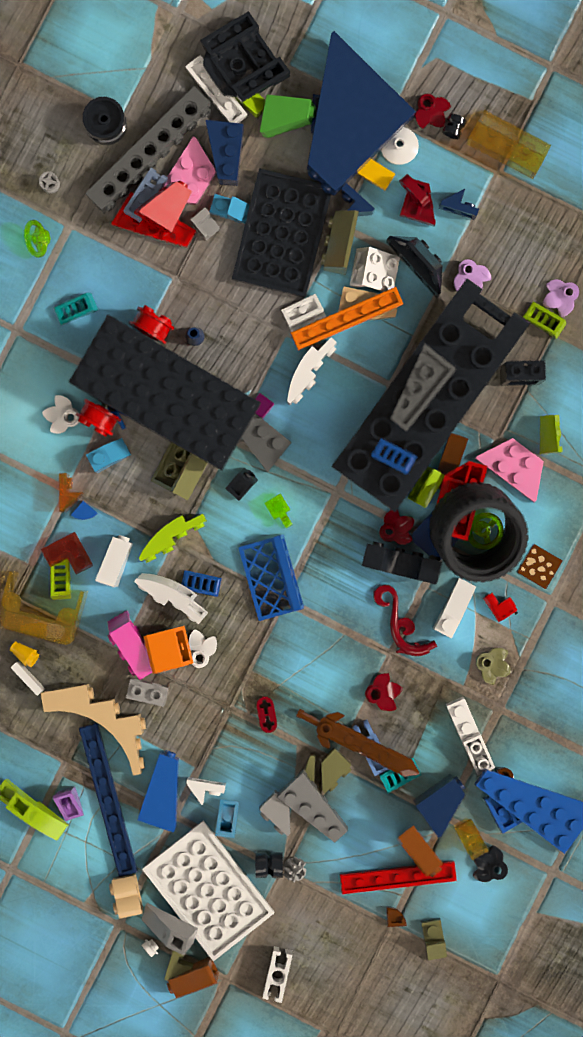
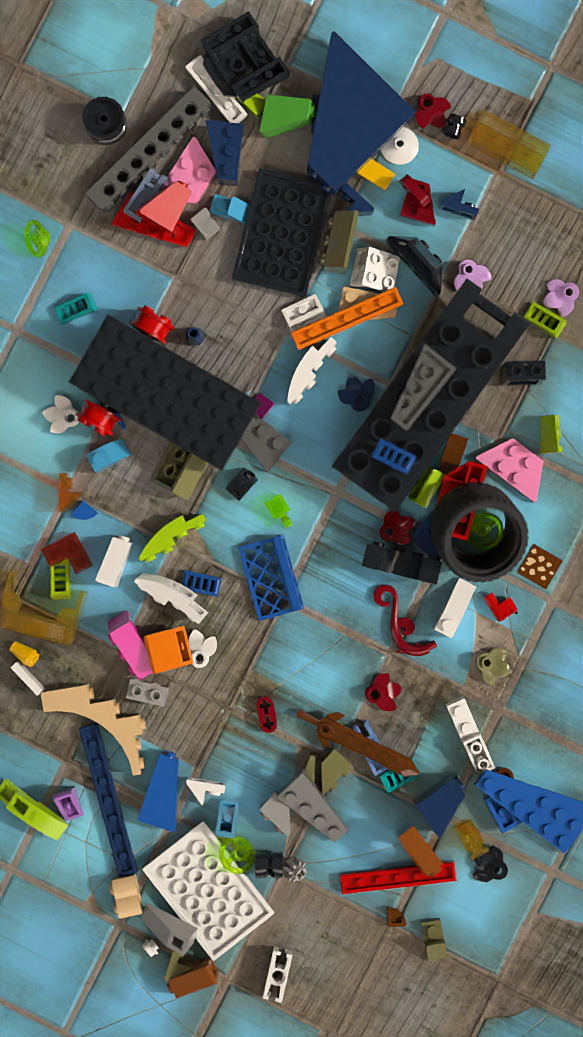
light grey wheel [39,171,60,194] -> none
none -> clear neon green piece [219,836,255,874]
none -> dark blue plate [337,375,375,412]

